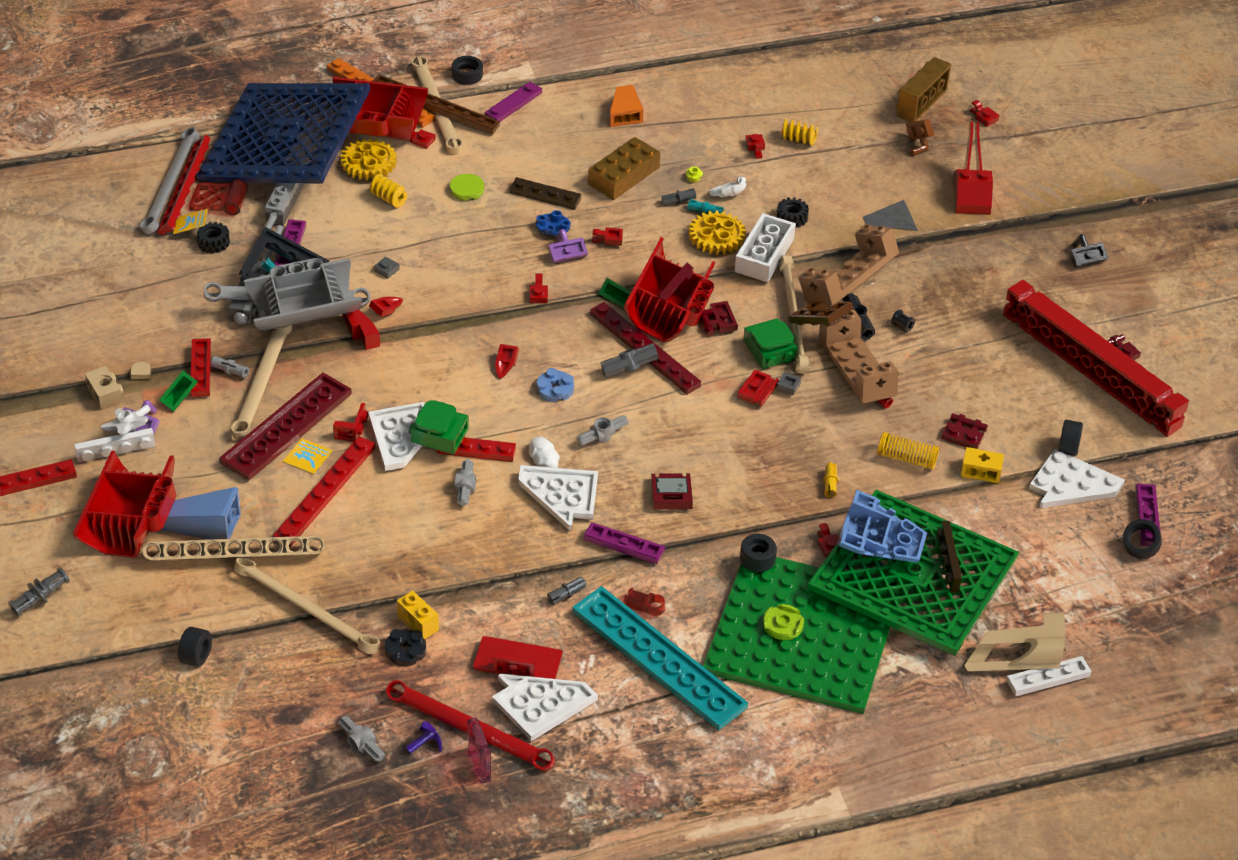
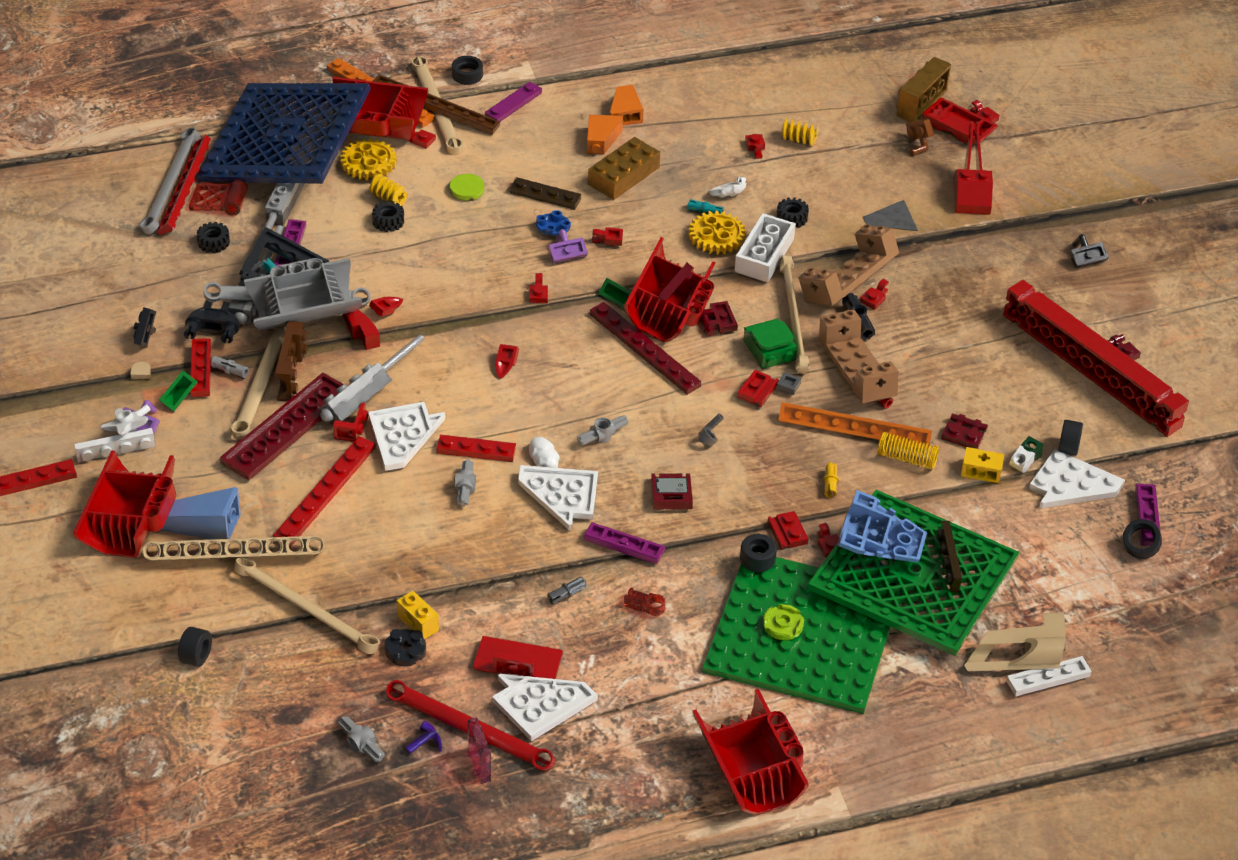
dark grey piece [8,567,70,617] -> none
tan brick [85,366,124,410] -> none
yellow sticker [173,209,208,234] -> none
yellow sticker [282,438,333,474] -> none
dark grey plate [374,257,400,279] -> none
green brick [409,400,469,455] -> none
medium blue plate [537,368,574,402] -> none
teal plate [572,586,749,731] -> none
dark grey piece [600,343,658,378] -> none
dark grey axle [661,188,697,205] -> none
neon yellow plate [686,167,703,182] -> none
reddish brown plate [788,301,854,326] -> none
black bush [891,310,916,332] -> none
none -> black plate [134,307,157,347]
none -> black connector [184,300,239,343]
none -> reddish brown piece [275,321,308,401]
none -> piece [319,334,424,426]
none -> black tyre [372,201,404,232]
none -> orange slope [587,114,623,154]
none -> red panel [692,689,809,815]
none -> flat silver plate [699,413,724,446]
none -> red plate [767,511,809,550]
none -> orange plate [778,402,932,448]
none -> red plate [860,279,889,310]
none -> red slope [922,97,997,144]
none -> white leg [1009,436,1043,473]

